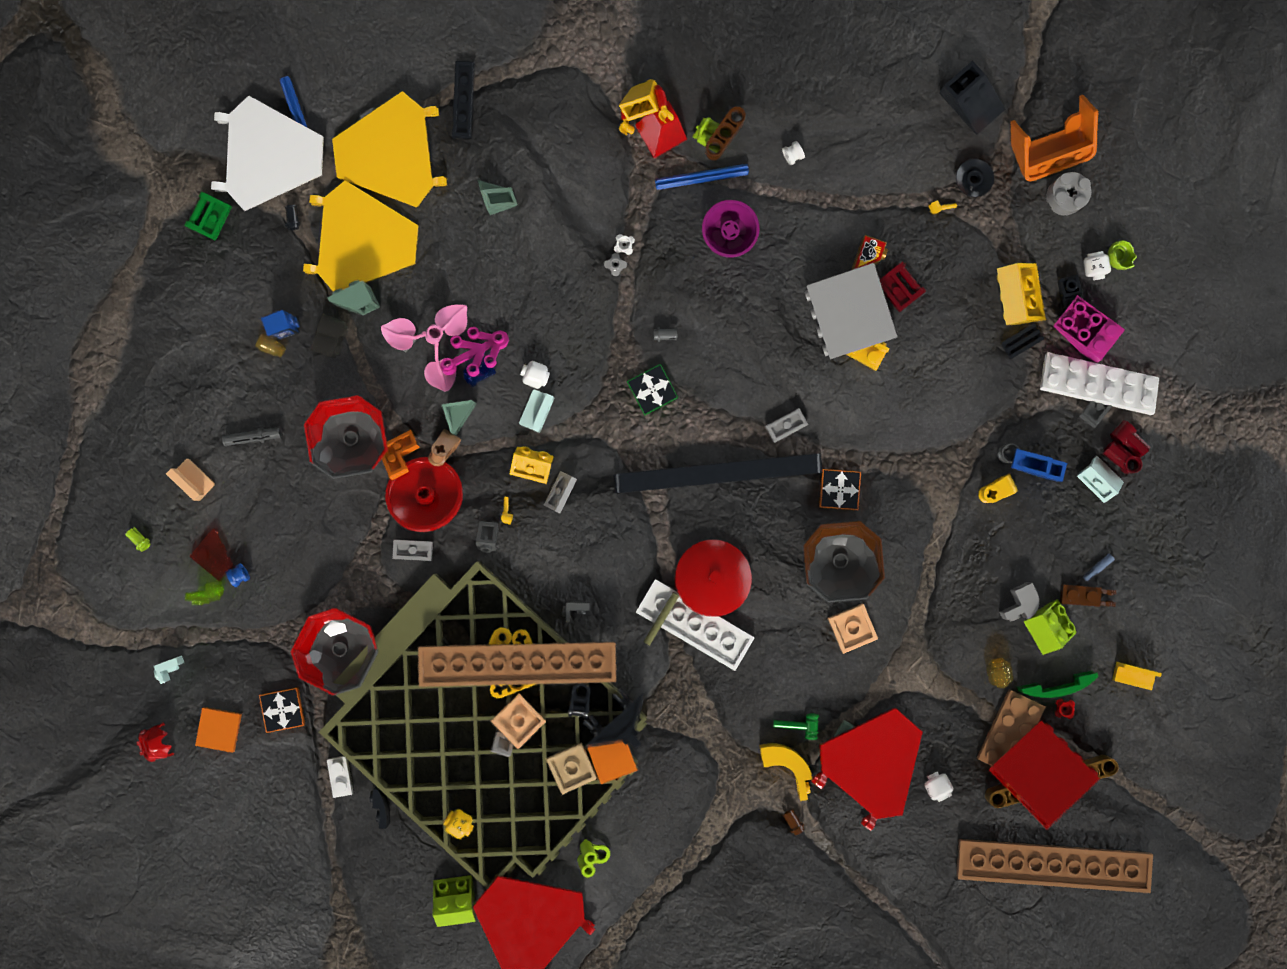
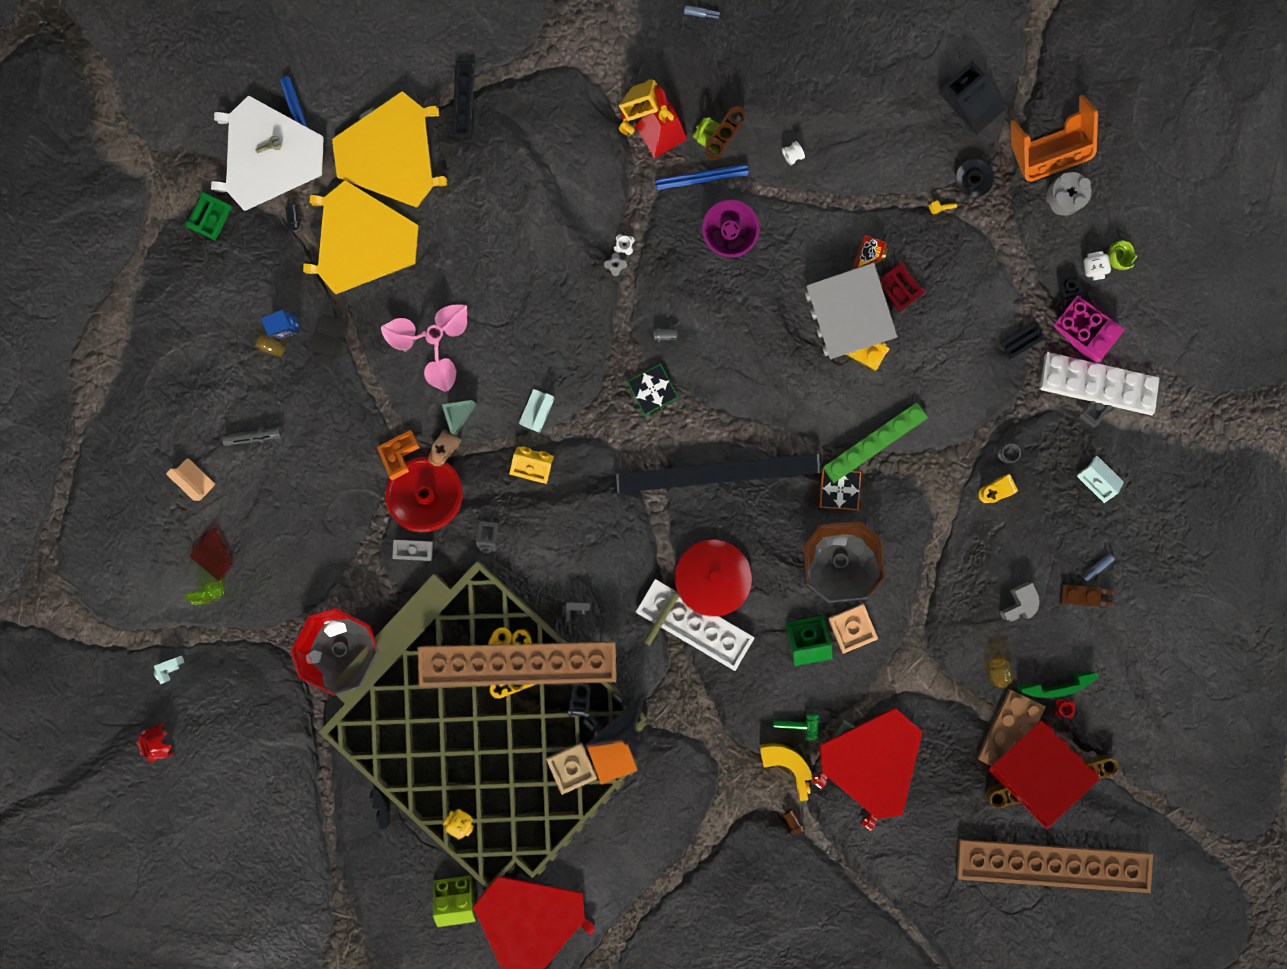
lime pin [125,527,151,552] -> none
orange tile [195,707,242,753] -> none
blue wheel [226,563,250,587] -> none
black tile [259,687,306,733] -> none
dark grey rock [304,395,388,479] -> none
sand green slope [327,280,380,315] -> none
white plate [327,756,354,798] -> none
dark pink plant [440,327,509,377] -> none
clear blue bracket [463,358,496,388] -> none
sand green slope [478,180,517,215] -> none
light nougat tile [491,693,546,749] -> none
light grey plate [491,732,513,757] -> none
yellow hand [501,497,513,525] -> none
white head [520,361,550,389] -> none
light grey plate [544,471,577,513] -> none
lime piece [577,839,610,878] -> none
light grey plate [765,408,808,443] -> none
white head [924,772,954,802] -> none
yellow slope [997,263,1046,325] -> none
blue slope [1011,449,1067,482] -> none
lime slope [1023,599,1077,655] -> none
dark red piece [1102,440,1143,474] -> none
dark red piece [1110,420,1150,458] -> none
yellow panel [1112,662,1162,690] -> none
none -> olive hand [256,136,282,153]
none -> sand blue pin [684,5,719,19]
none -> green slope [786,616,832,666]
none -> bright green plate [823,403,928,483]

